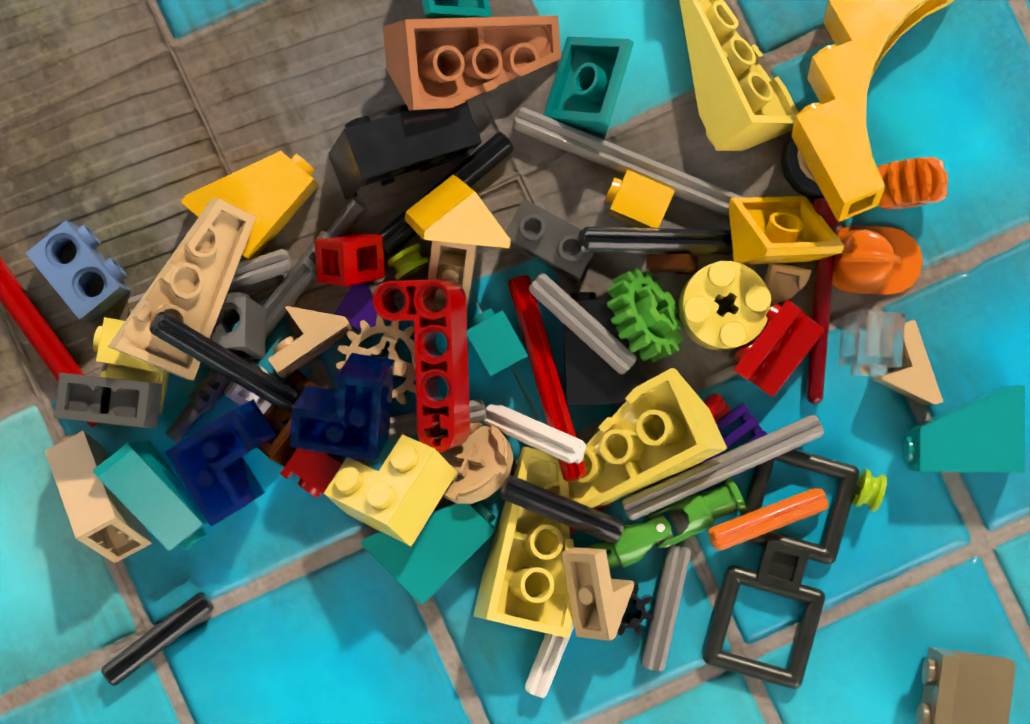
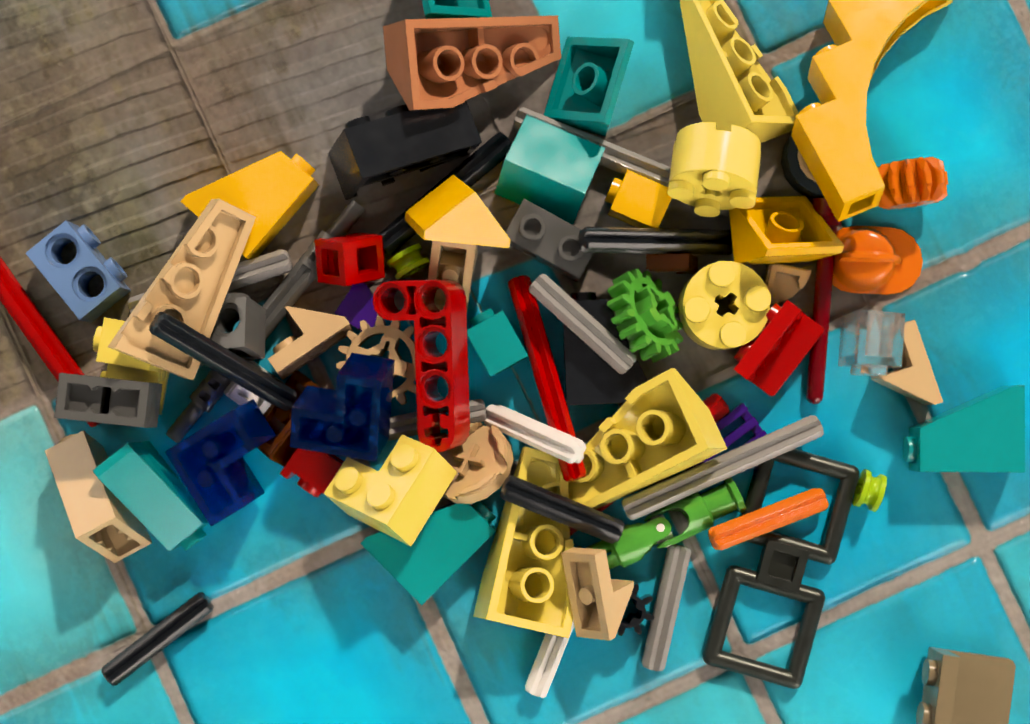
none -> slope [494,114,606,225]
none -> light yellow brick [667,122,761,217]

